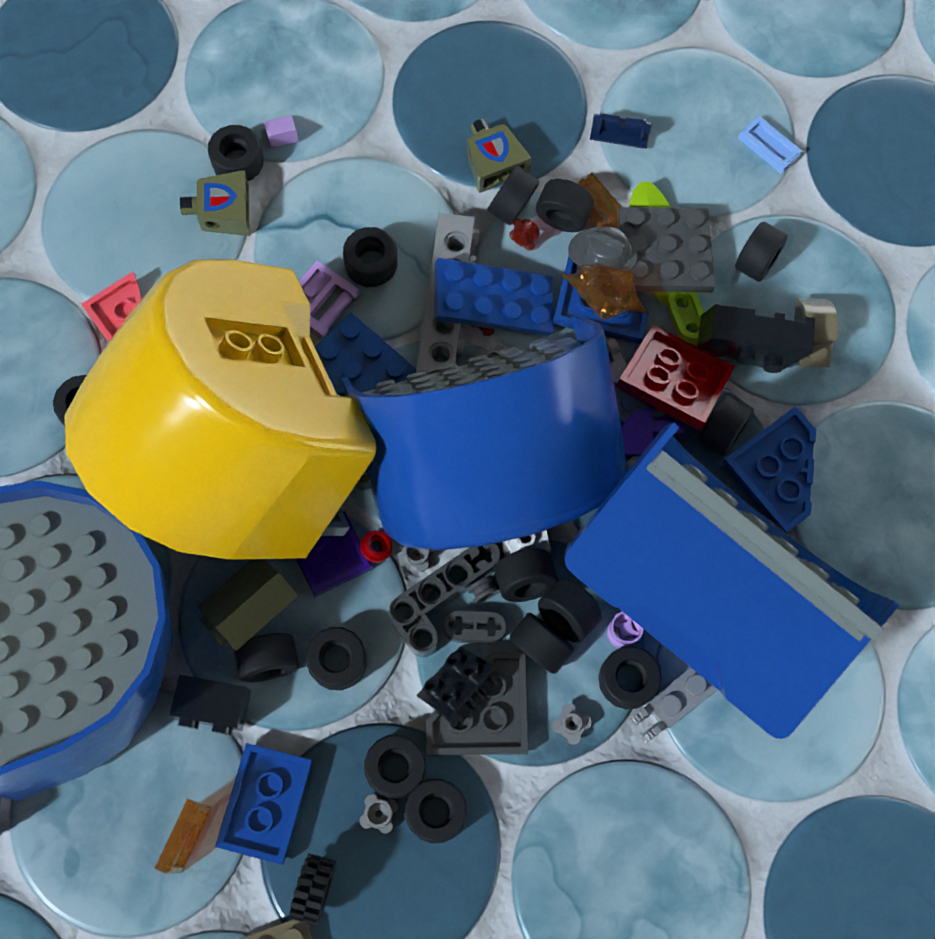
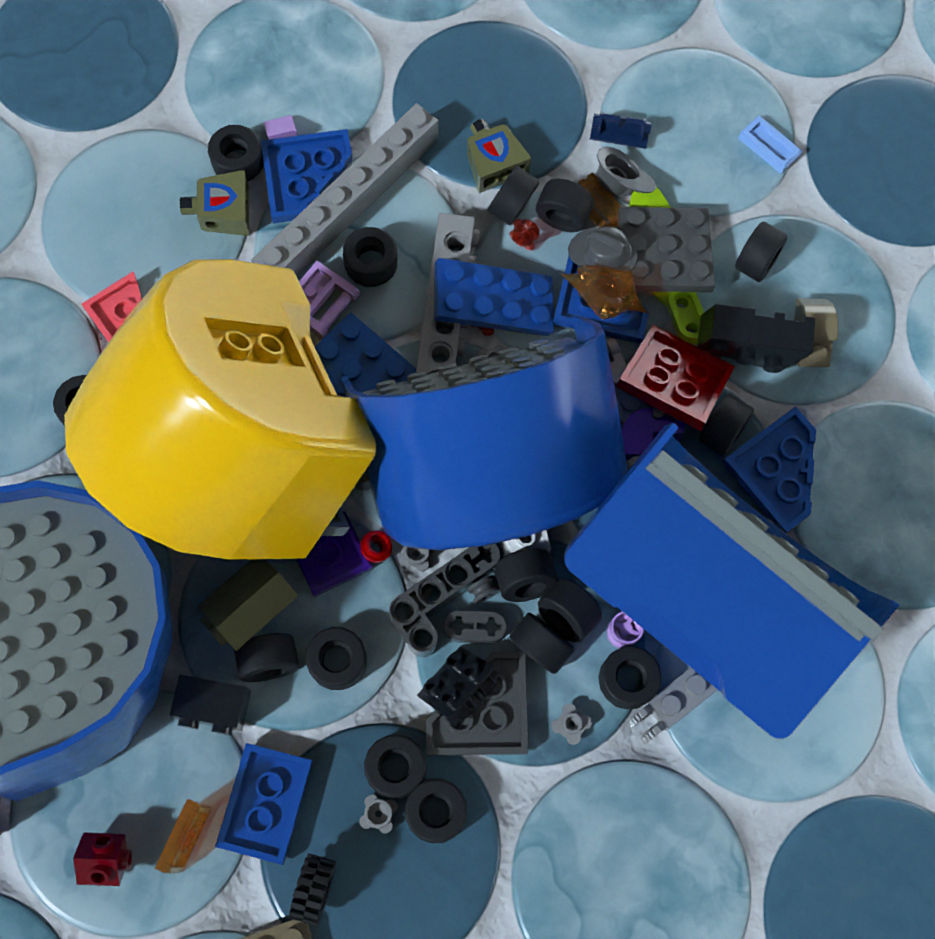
none -> dark red brick [73,832,133,886]
none -> light grey brick [251,103,438,277]
none -> blue plate [261,129,353,224]
none -> dark grey piece [596,147,656,198]

